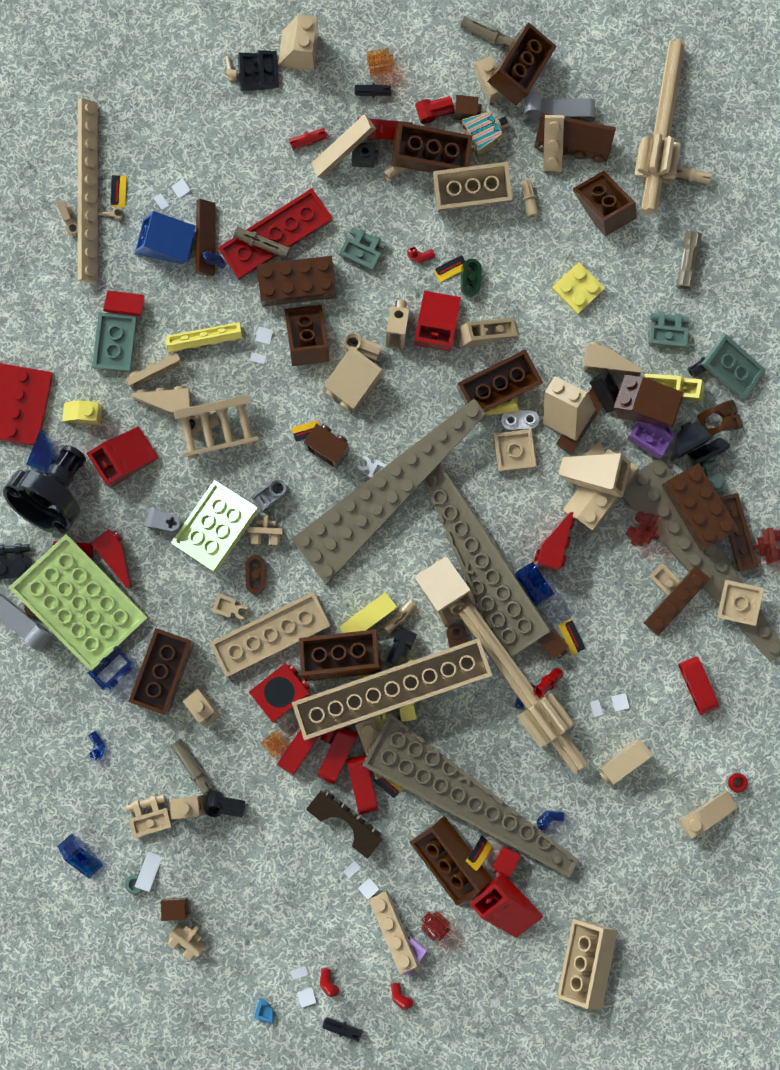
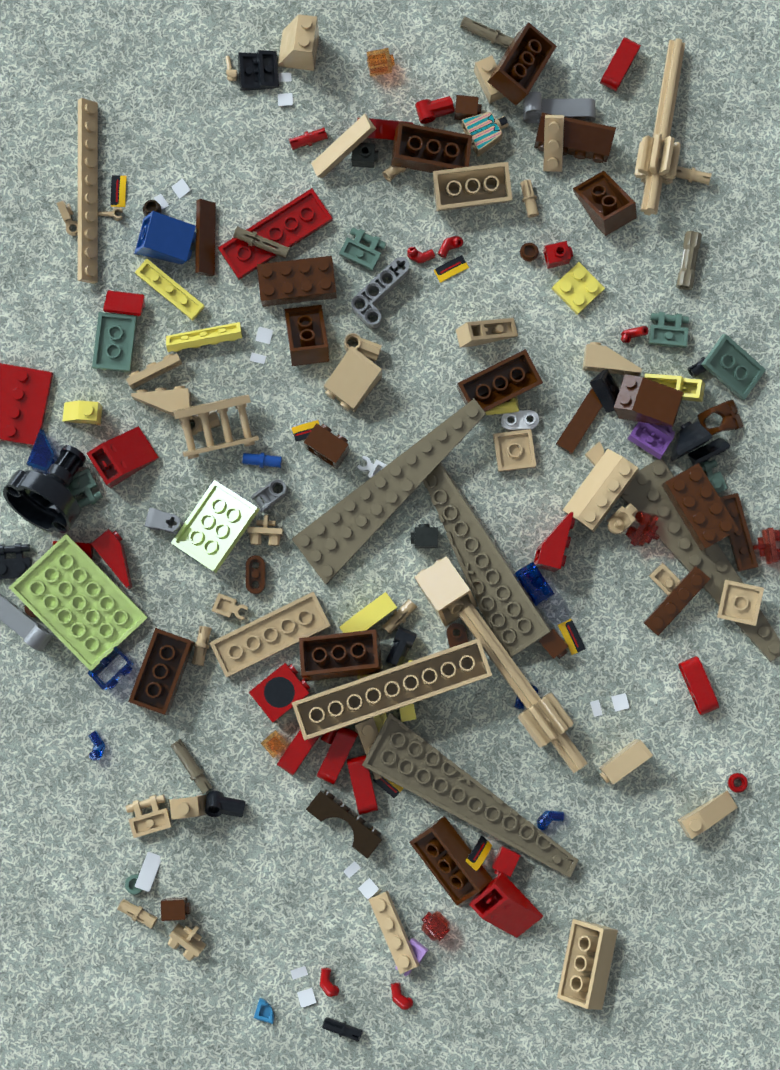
clear blue slope [57,833,103,879] -> none
tan torso [183,687,221,727] -> none
clear blue arm [202,251,226,269] -> none
black axle [354,83,391,98] -> none
tan torso [386,300,409,349] -> none
red slope [414,291,461,352] -> none
dark green plate [460,259,482,297] -> none
red pin [533,668,564,698] -> none
tan slope [543,376,596,441] -> none
slope [559,453,631,497] -> none
none -> sand green plate [68,468,103,511]
none -> tan pin [117,899,158,929]
none -> light yellow plate [135,259,205,321]
none -> dark brown plate [143,200,162,216]
none -> tan pin [191,626,212,666]
none -> blue pin [242,453,282,468]
none -> white sticker [278,73,293,106]
none -> light grey beam [351,257,410,329]
none -> pearl dark grey brick [411,524,438,549]
none -> red arm [437,236,463,258]
none -> reddish brown plate [520,243,539,262]
none -> red brick [543,241,573,269]
none -> red beam [600,37,641,92]
none -> tan hips [607,503,638,534]
none -> red arm [621,326,649,343]

